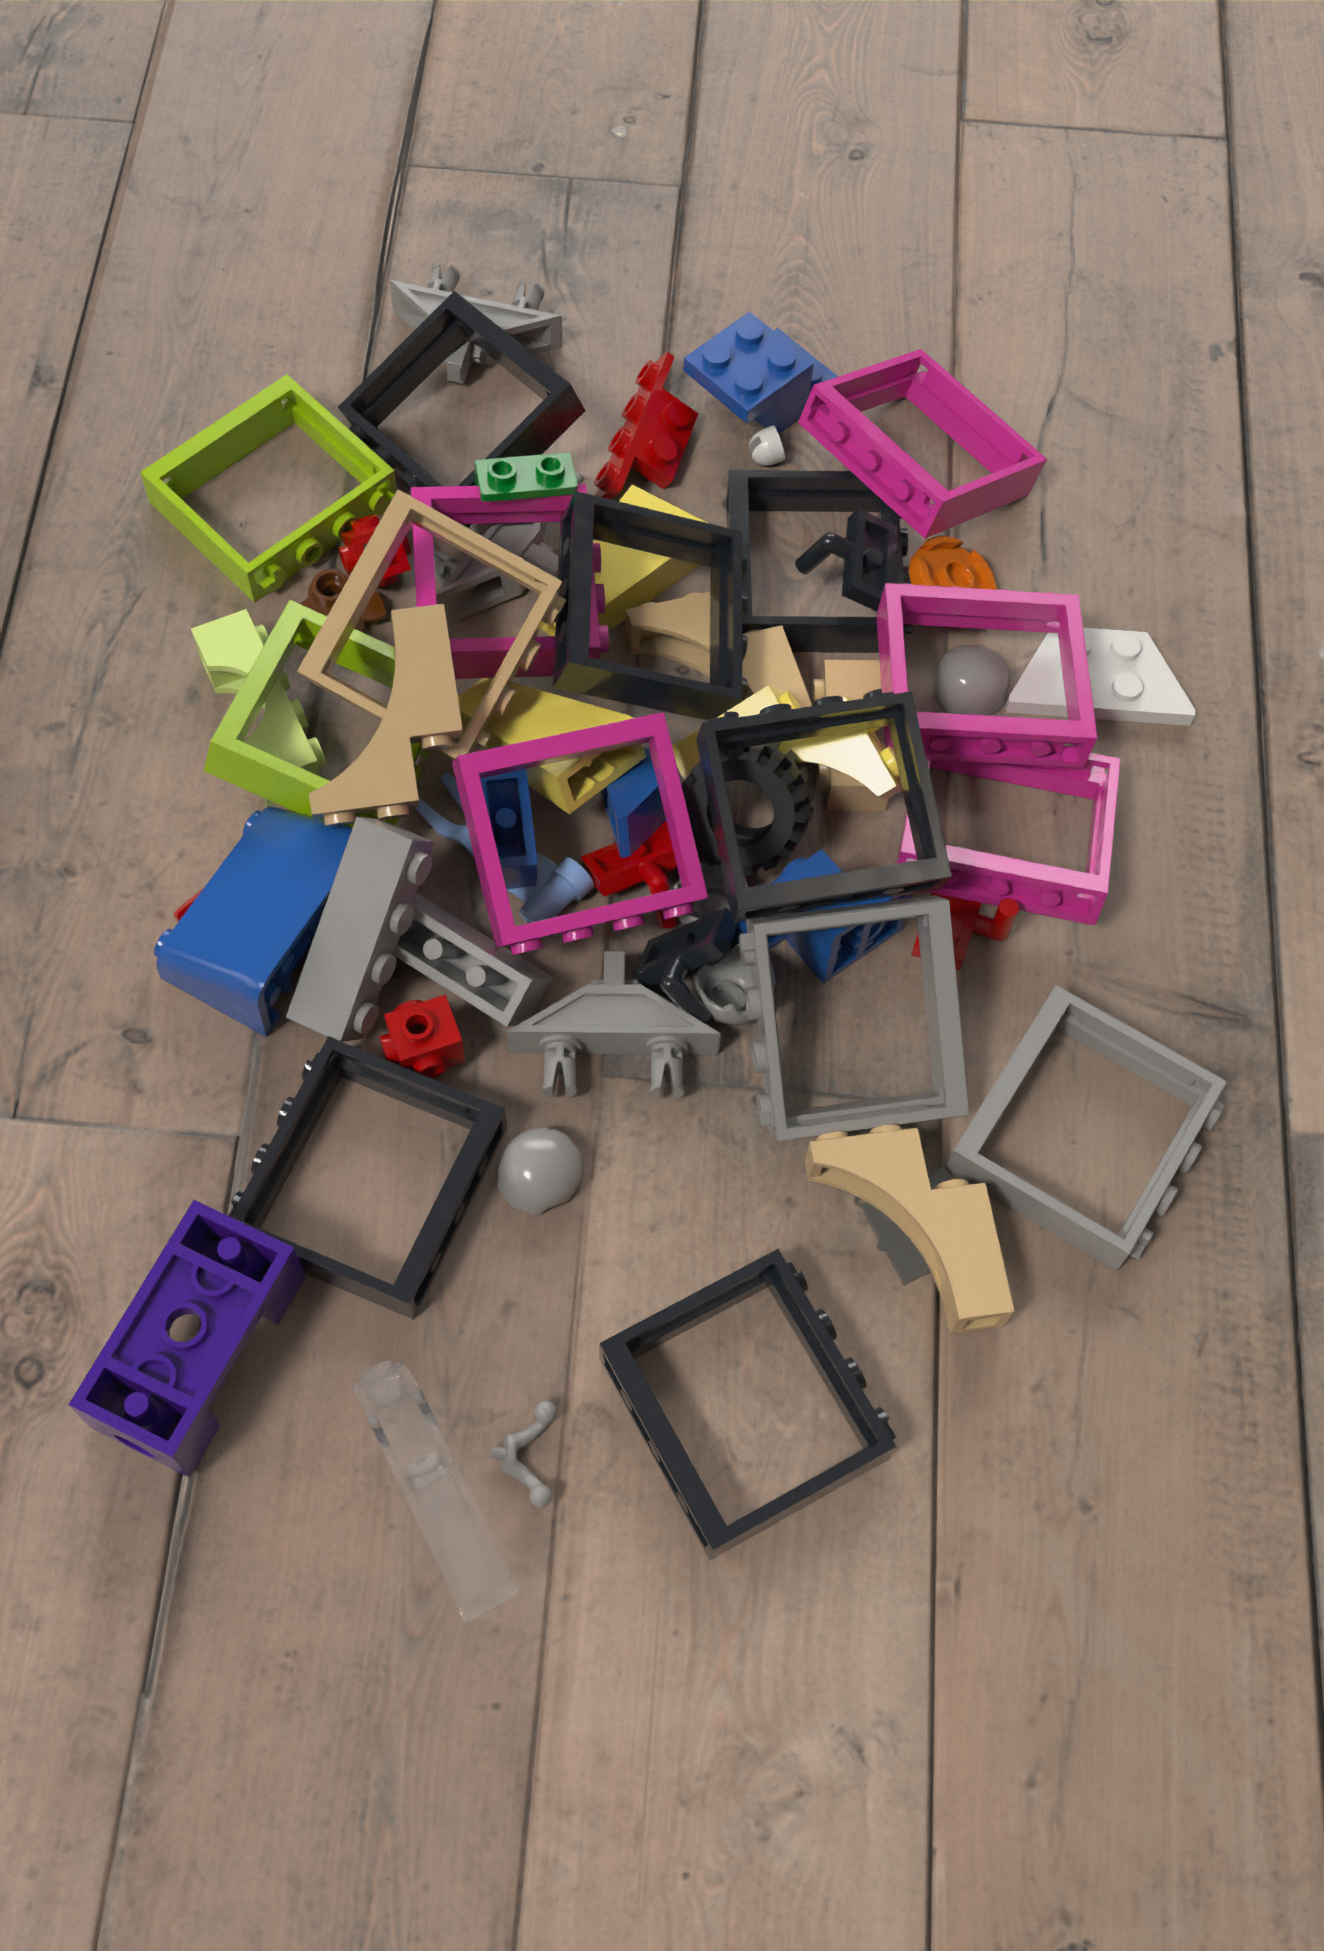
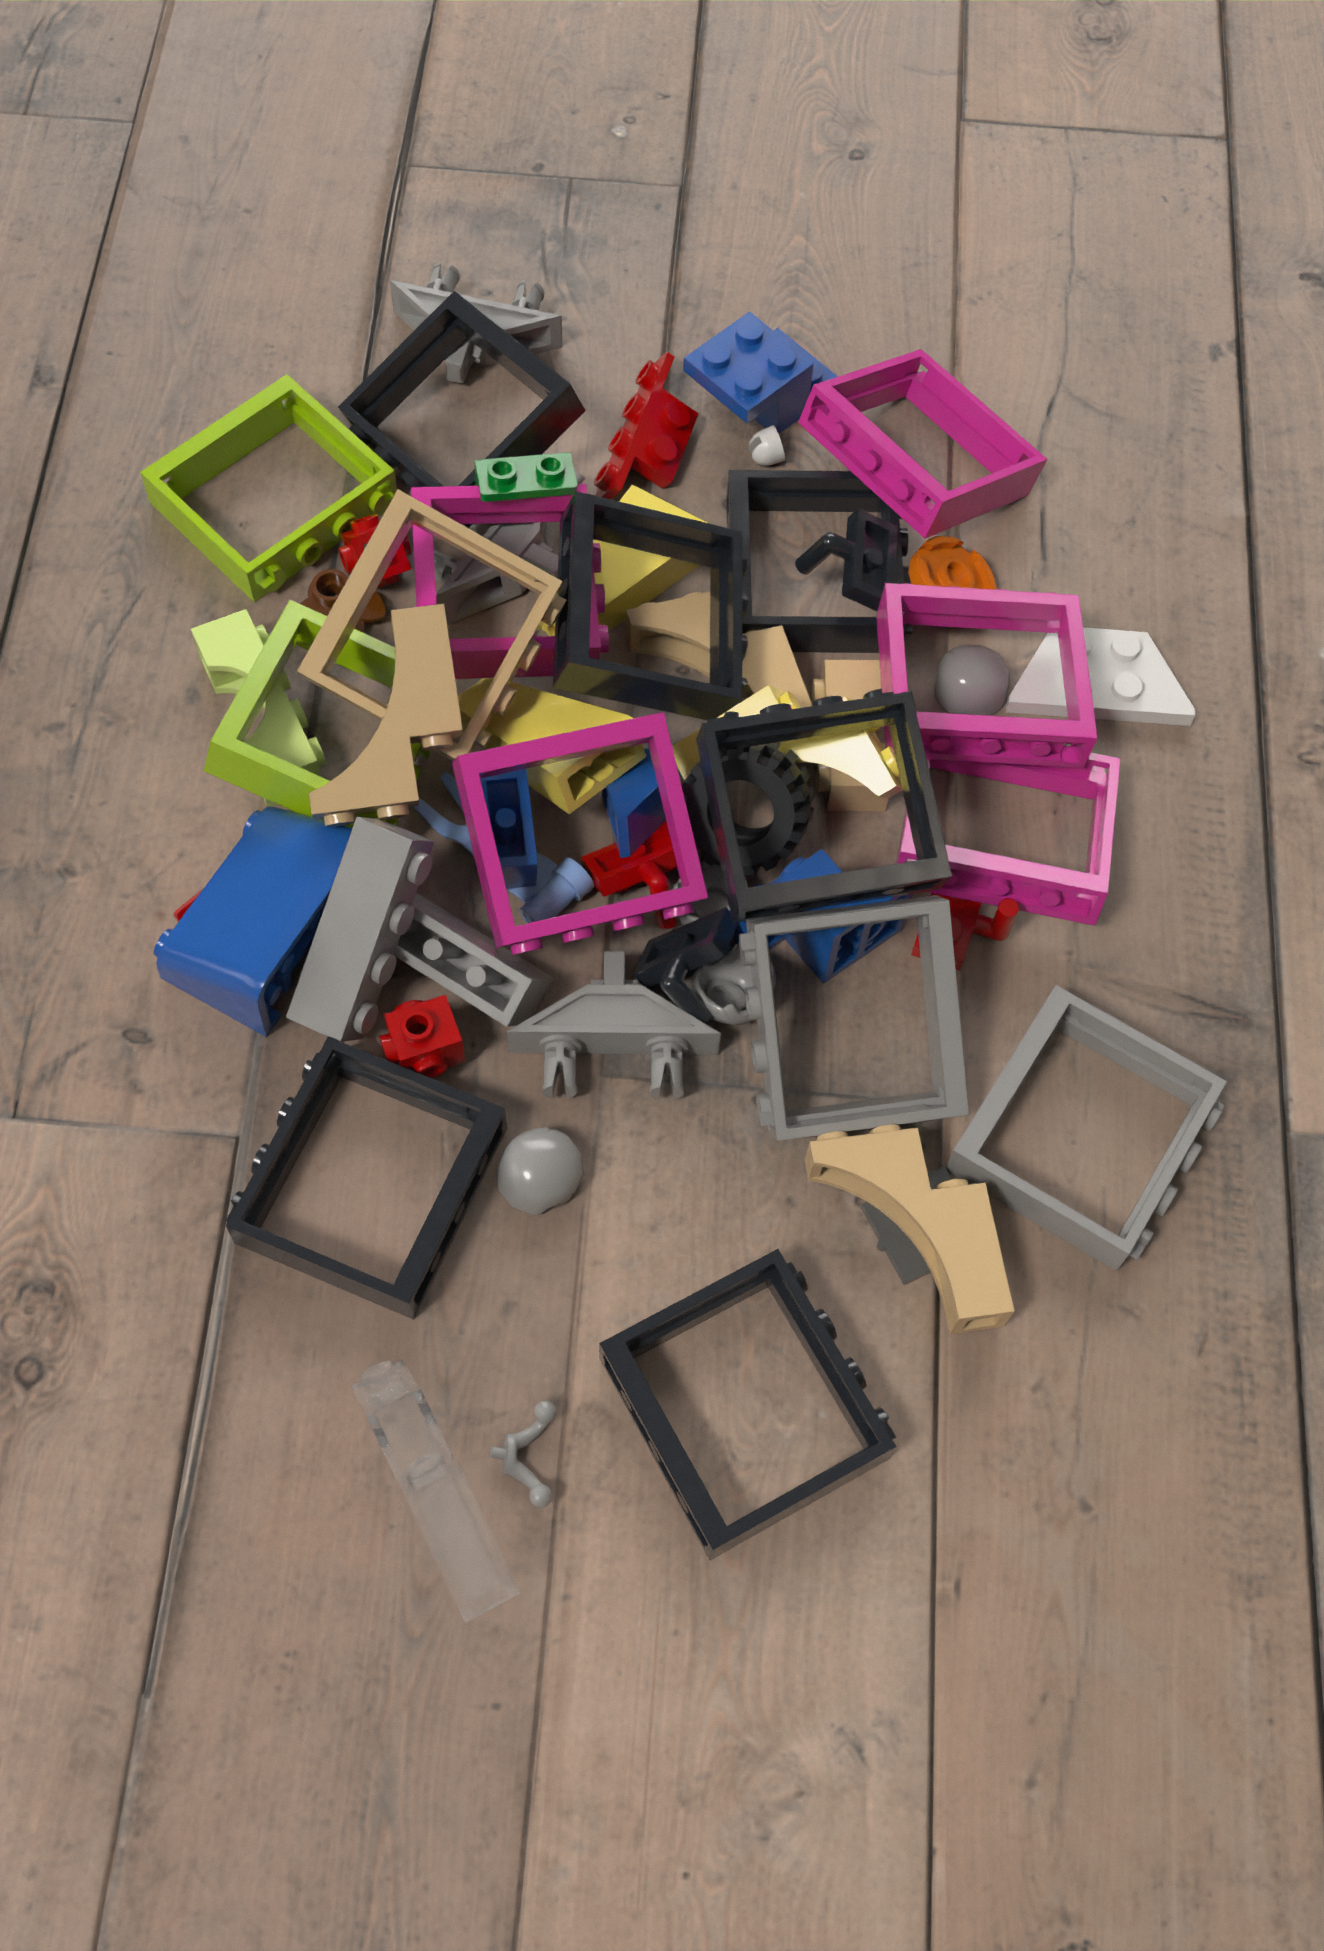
dark purple plate [69,1200,306,1478] -> none

